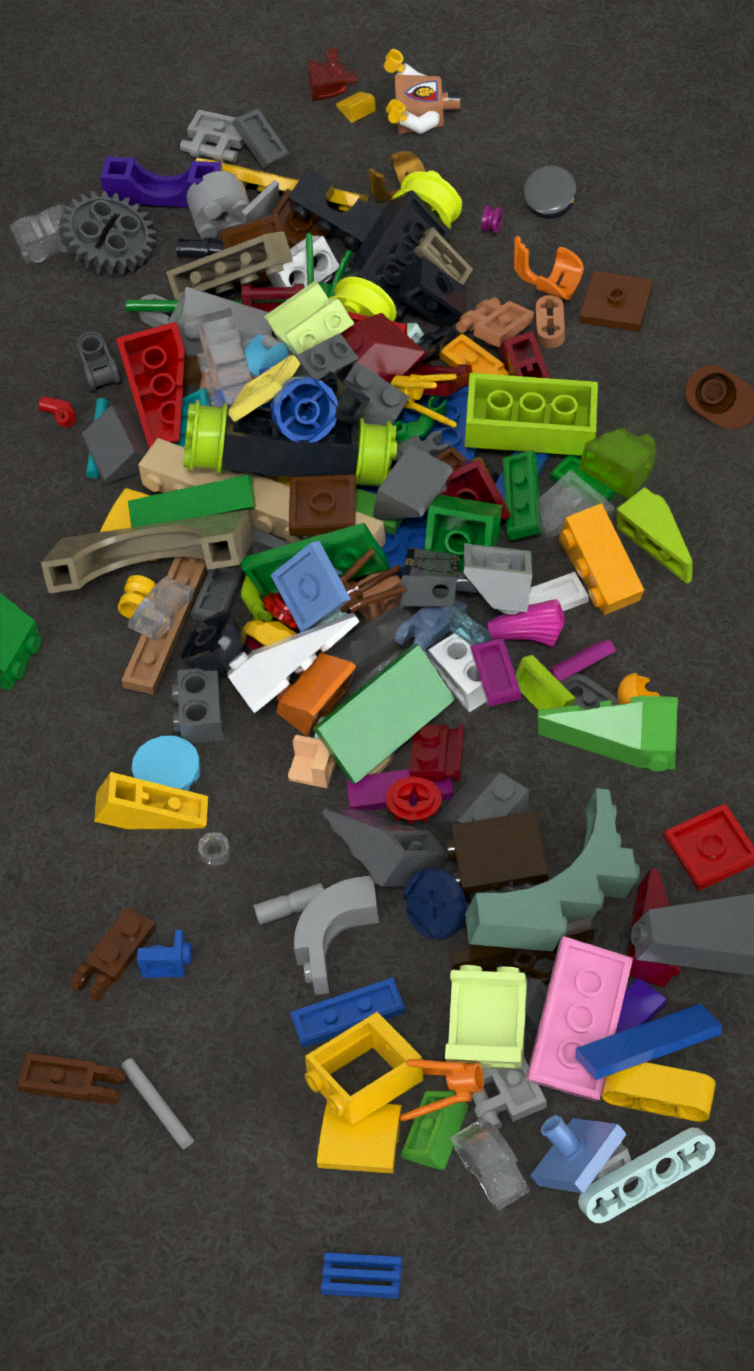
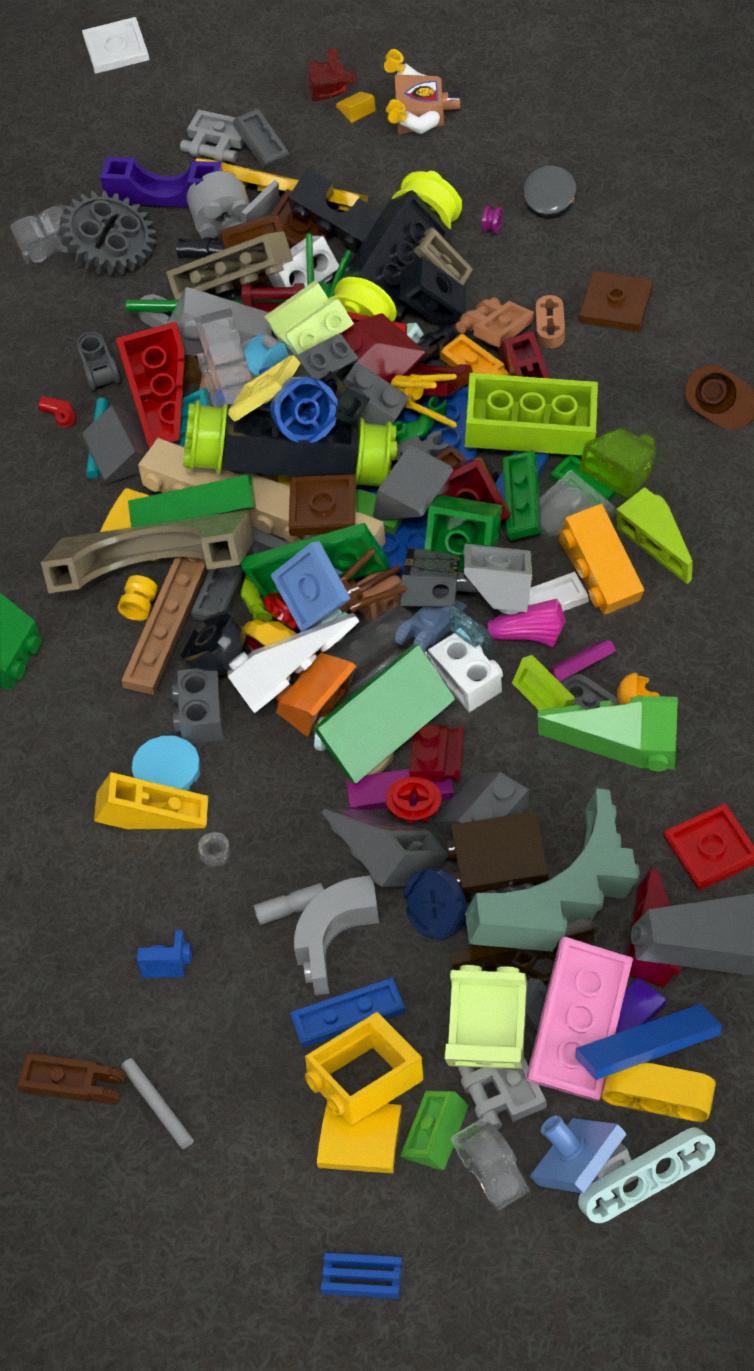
reddish brown hinge [70,907,157,1001] -> none
clear slope [128,576,193,640] -> none
light nougat panel [288,735,336,788] -> none
pearl gold helmet [369,151,426,202] -> none
orange plant [400,1059,484,1122] -> none
magenta tile [470,638,521,707] -> none
orange helmet [514,236,584,300] -> none
none -> white tile [82,17,149,74]

